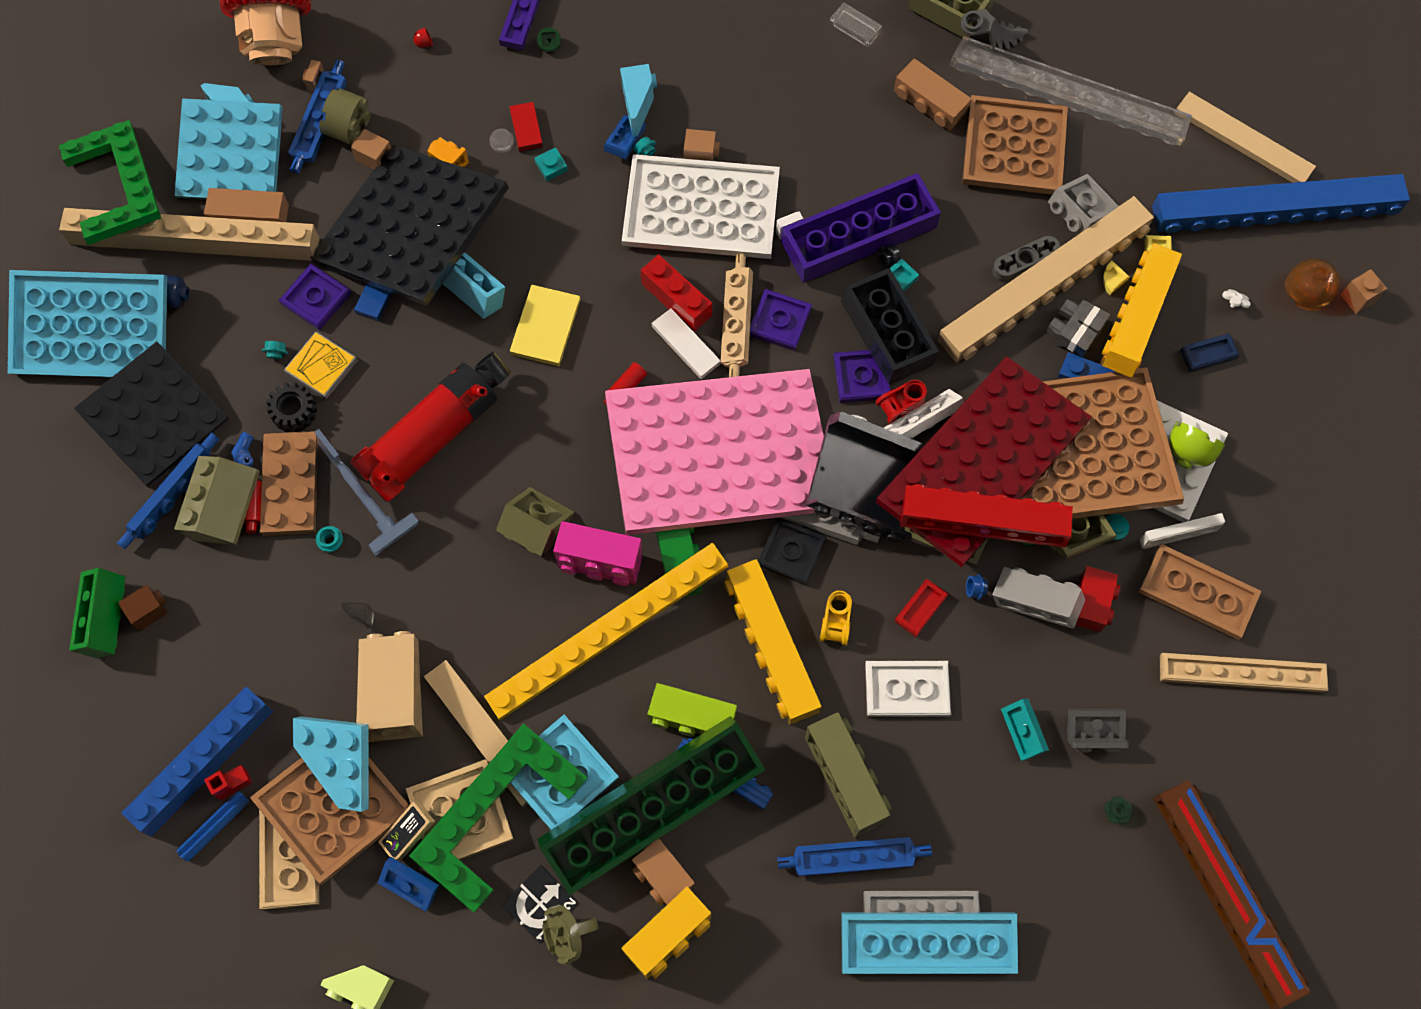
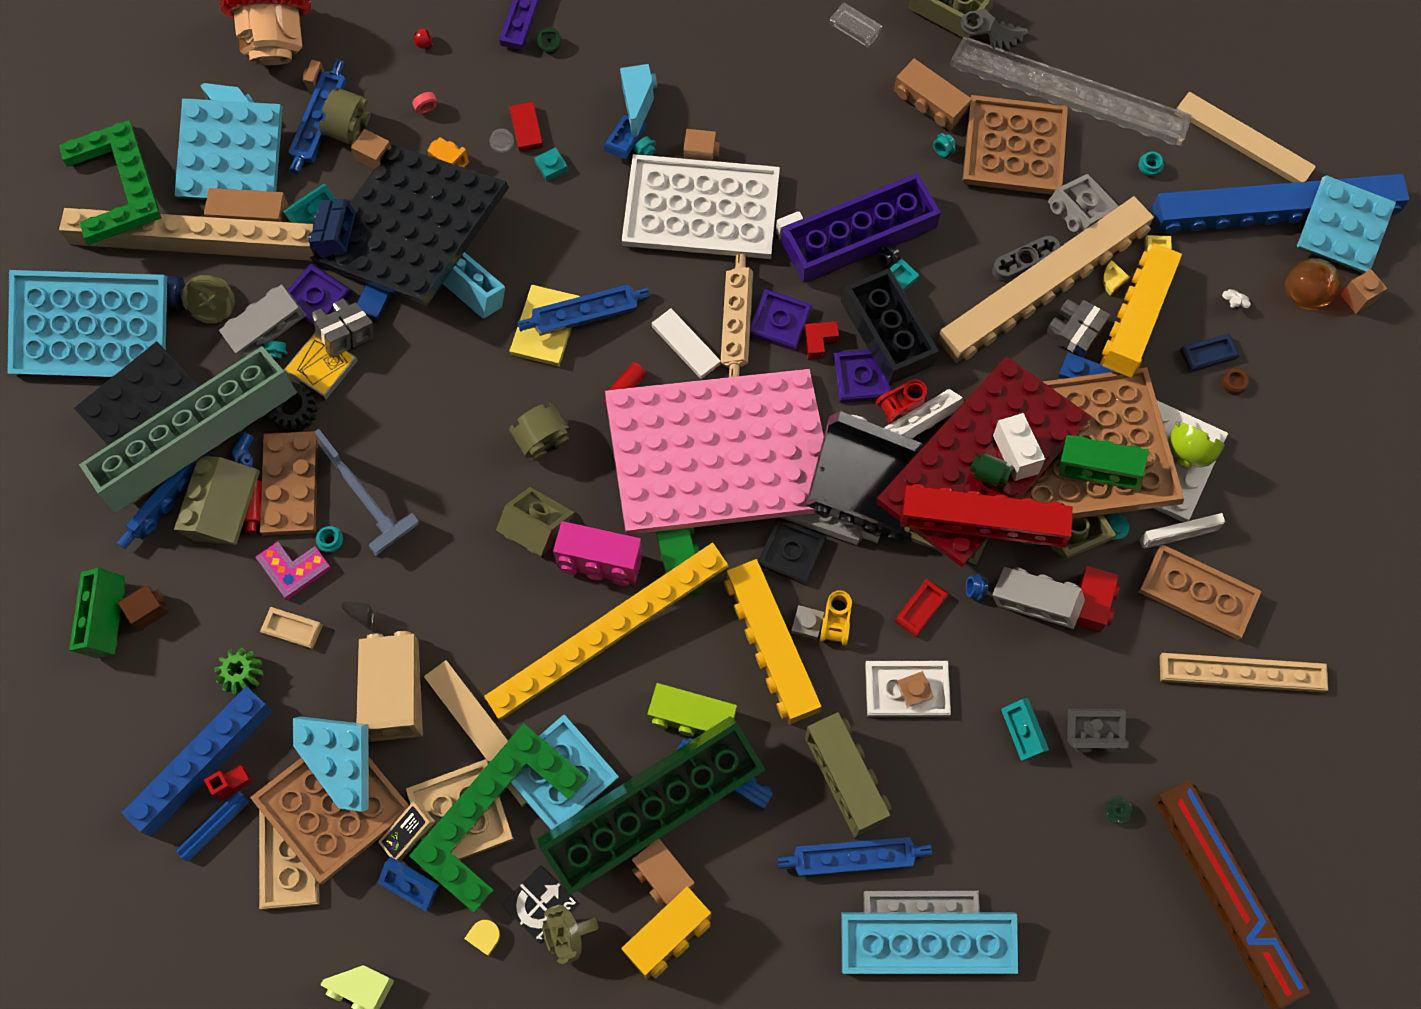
red piece [350,352,511,502] -> none
red brick [640,254,712,332] -> none
none -> sand green brick [79,346,297,513]
none -> olive tile [181,275,235,324]
none -> bright green gear [214,648,264,696]
none -> light grey brick [219,284,307,359]
none -> dark pink tile [256,542,331,600]
none -> tan tile [260,607,323,650]
none -> teal plate [283,184,335,224]
none -> dark blue brick [308,199,356,257]
none -> flat silver hips [312,299,373,358]
none -> coral tile [412,92,438,114]
none -> light yellow tile [464,920,500,956]
none -> olive brick [509,402,570,462]
none -> blue plate [517,284,650,336]
none -> light grey plate [791,605,824,640]
none -> red piece [804,321,839,360]
none -> medium nougat plate [896,671,934,708]
none -> teal plate [933,133,956,157]
none -> dark green brick [970,453,1013,487]
none -> white brick [993,413,1045,481]
none -> green brick [1059,435,1149,491]
none -> teal plate [1138,152,1164,176]
none -> reddish brown tile [1221,368,1249,395]
none -> medium azure plate [1296,175,1396,273]

